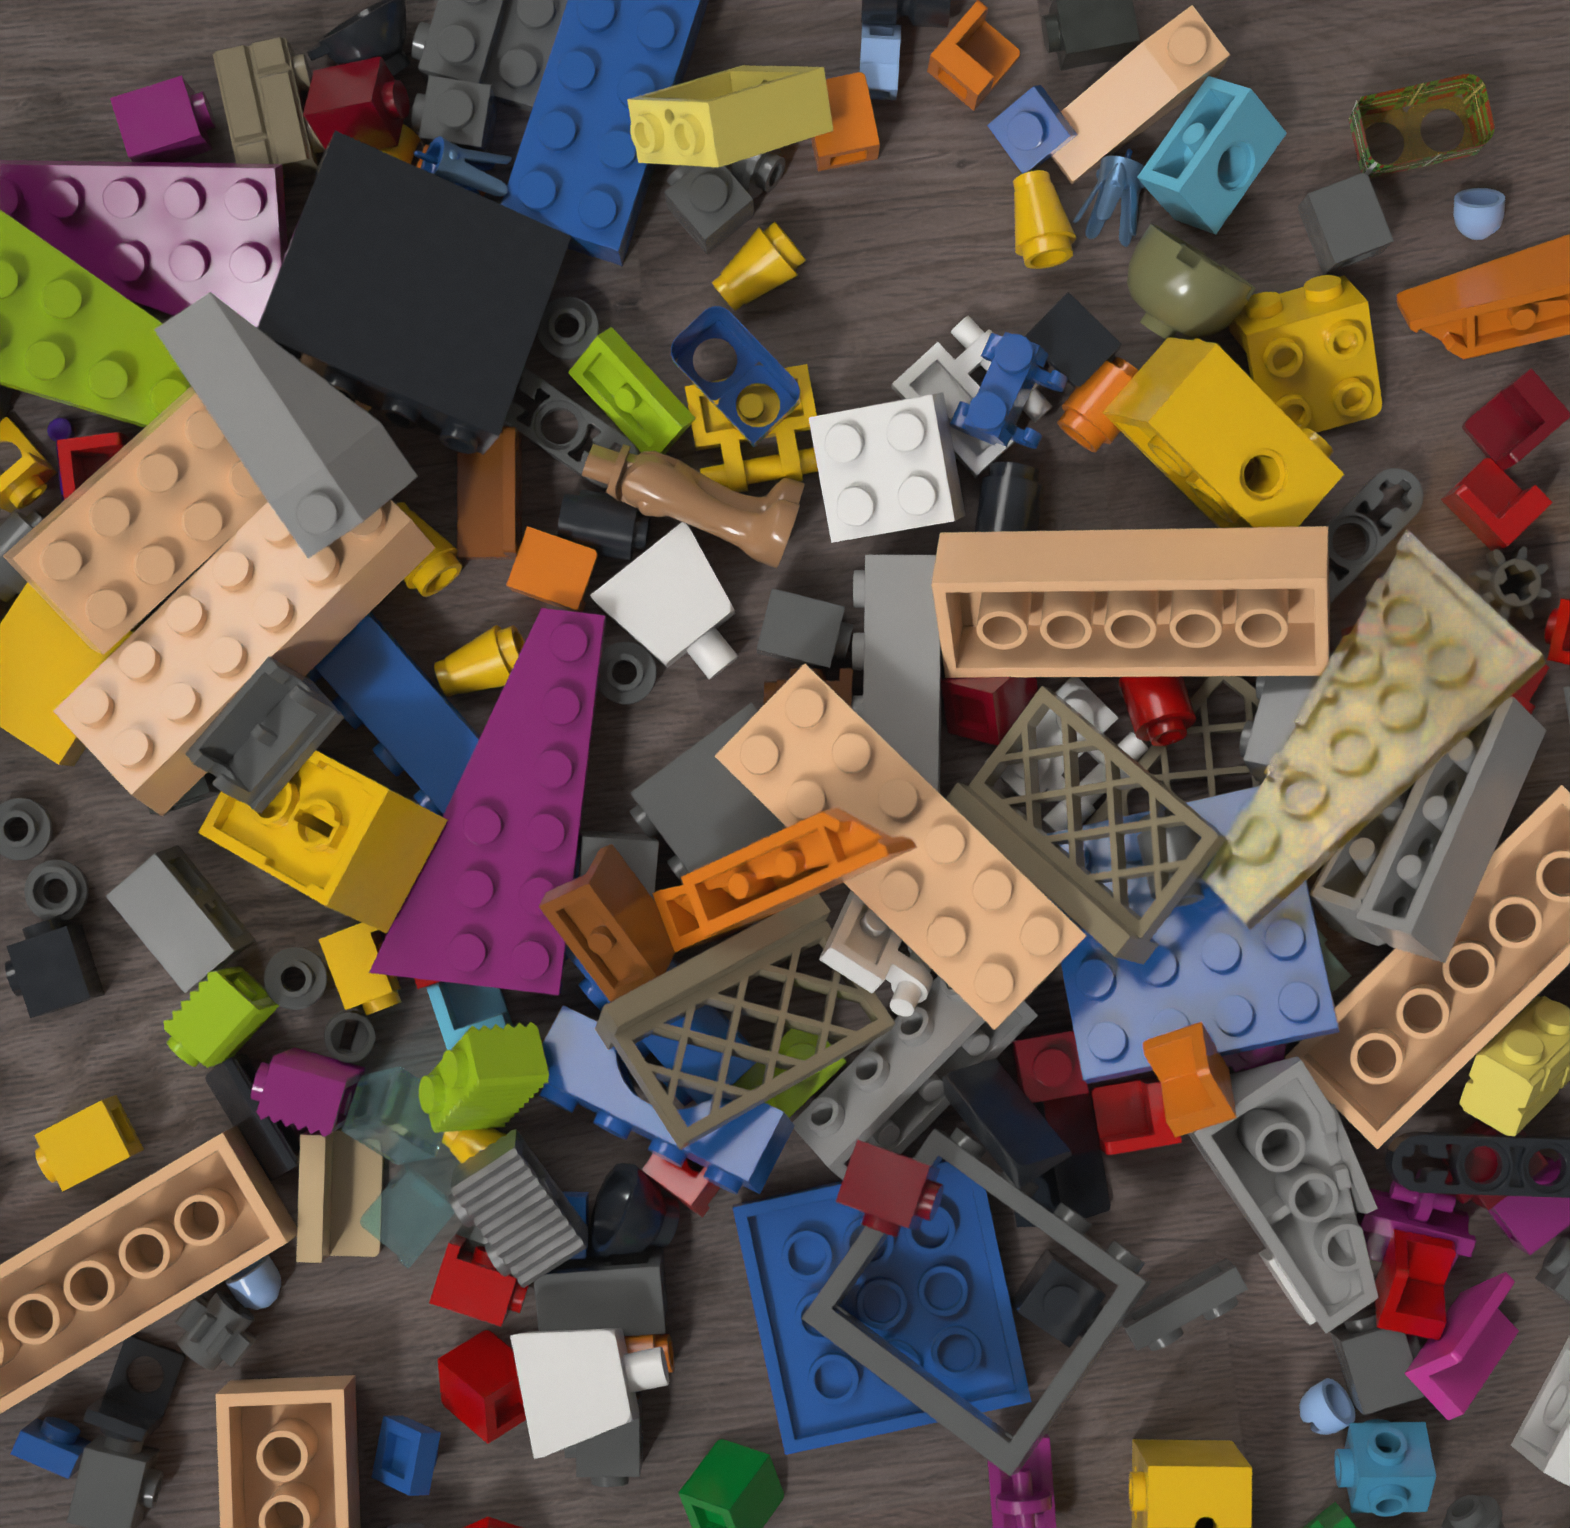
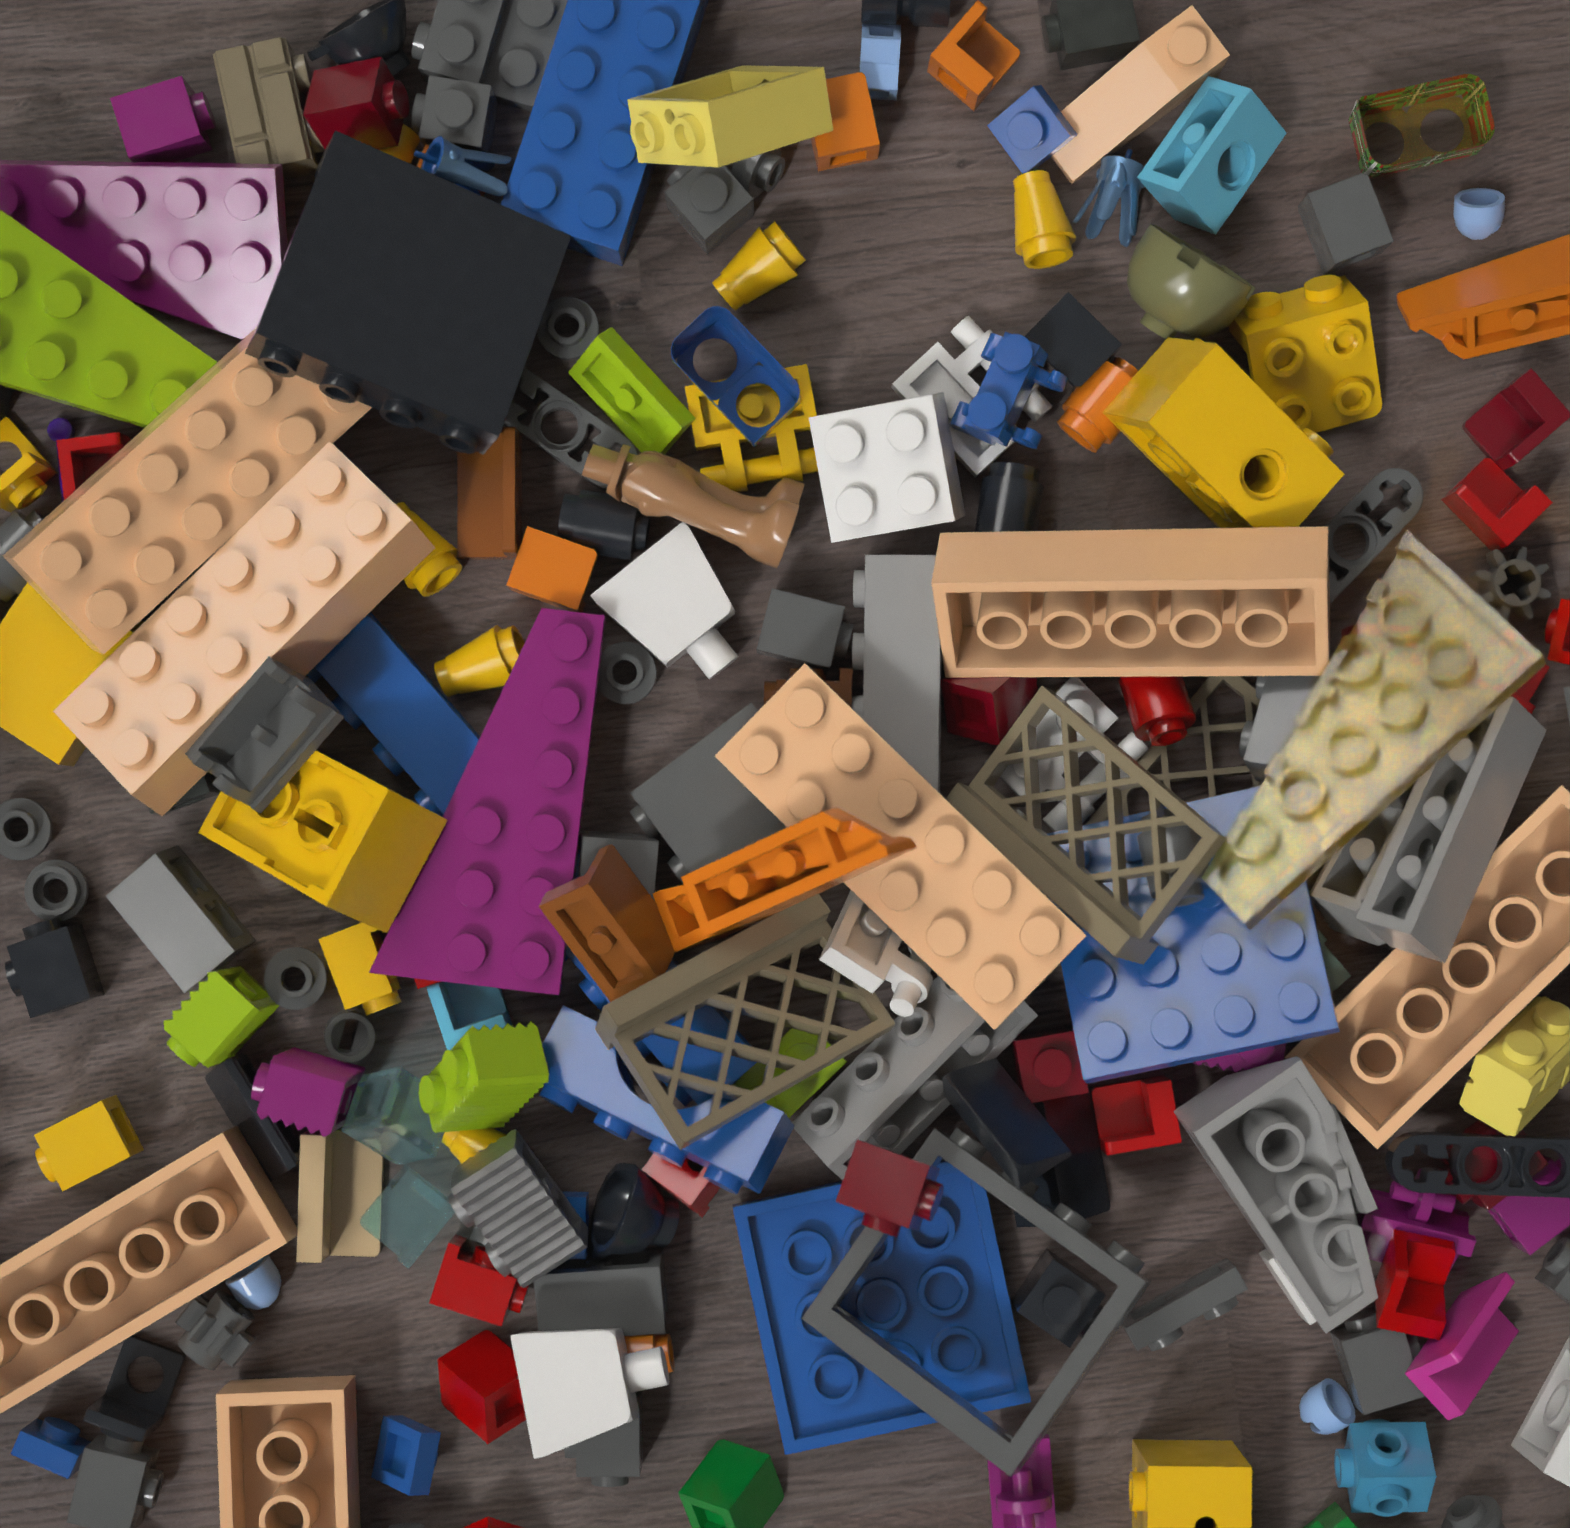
light grey wedge [155,292,417,559] -> none
orange panel [1143,1022,1237,1137] -> none

